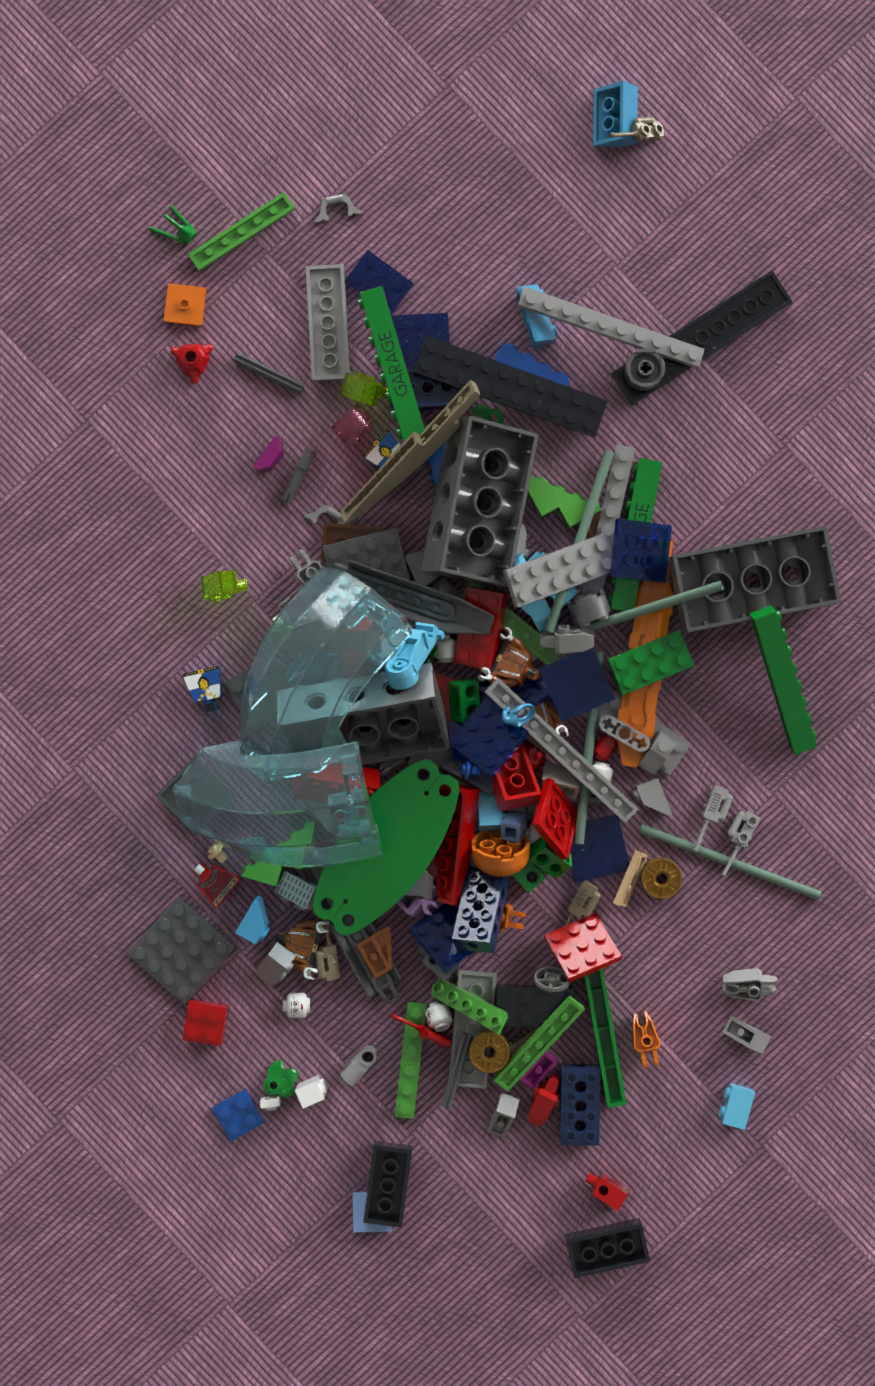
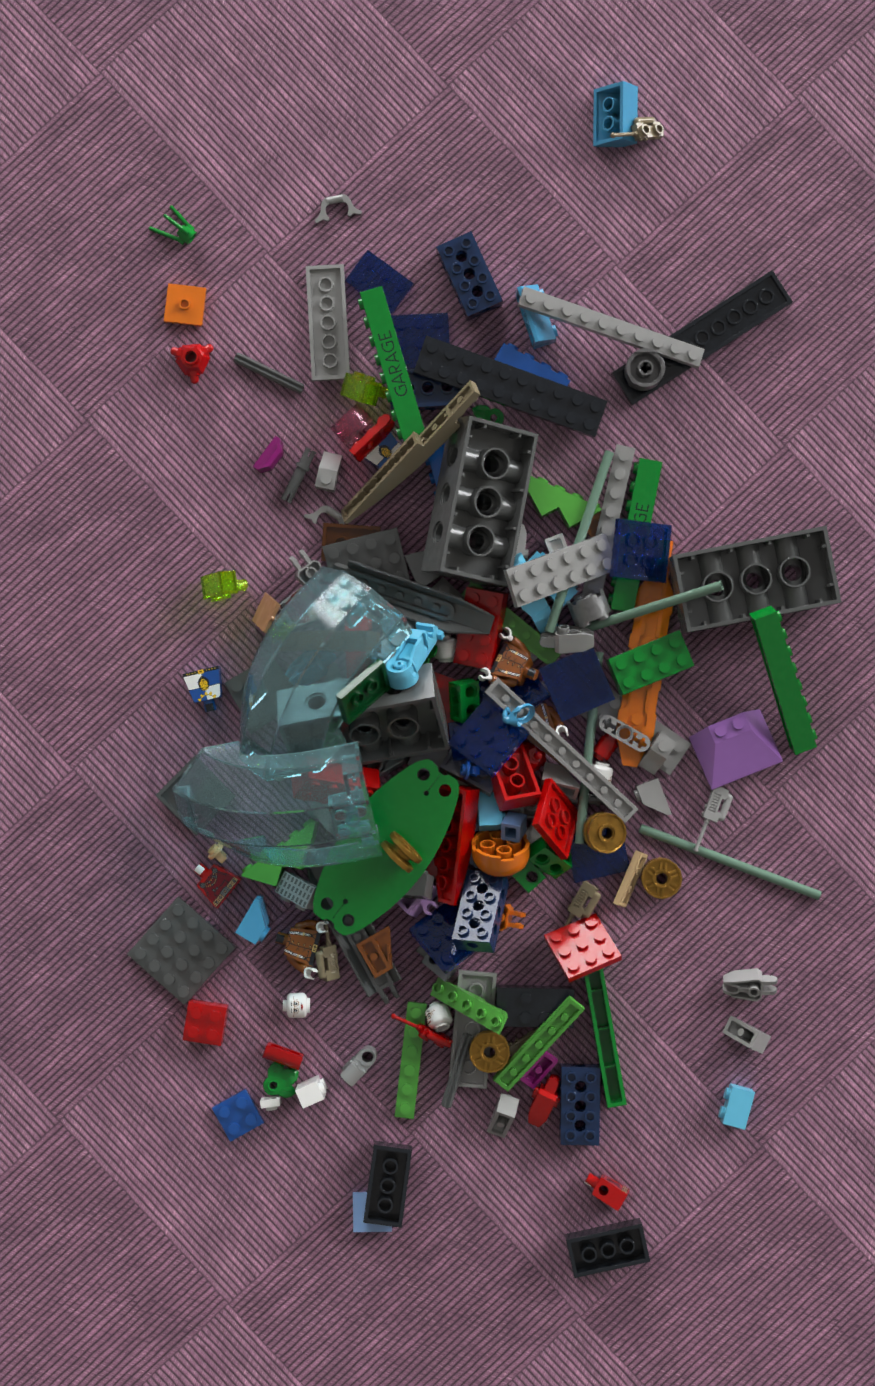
bright green plate [188,192,295,272] -> none
light grey brick [254,942,295,986] -> none
light grey wheel [534,966,570,993] -> none
orange hinge [632,1012,661,1068] -> none
light grey piece [721,811,761,877] -> none
none -> medium nougat piece [252,592,281,634]
none -> red brick [262,1042,304,1070]
none -> light grey slope [315,451,343,493]
none -> dark green plate [336,658,390,725]
none -> red hinge [349,413,395,462]
none -> pearl gold wheel [381,831,422,873]
none -> dark blue brick [436,231,503,321]
none -> white plate [544,533,567,553]
none -> pearl gold wheel [583,812,627,854]
none -> medium lavender slope [689,709,783,790]

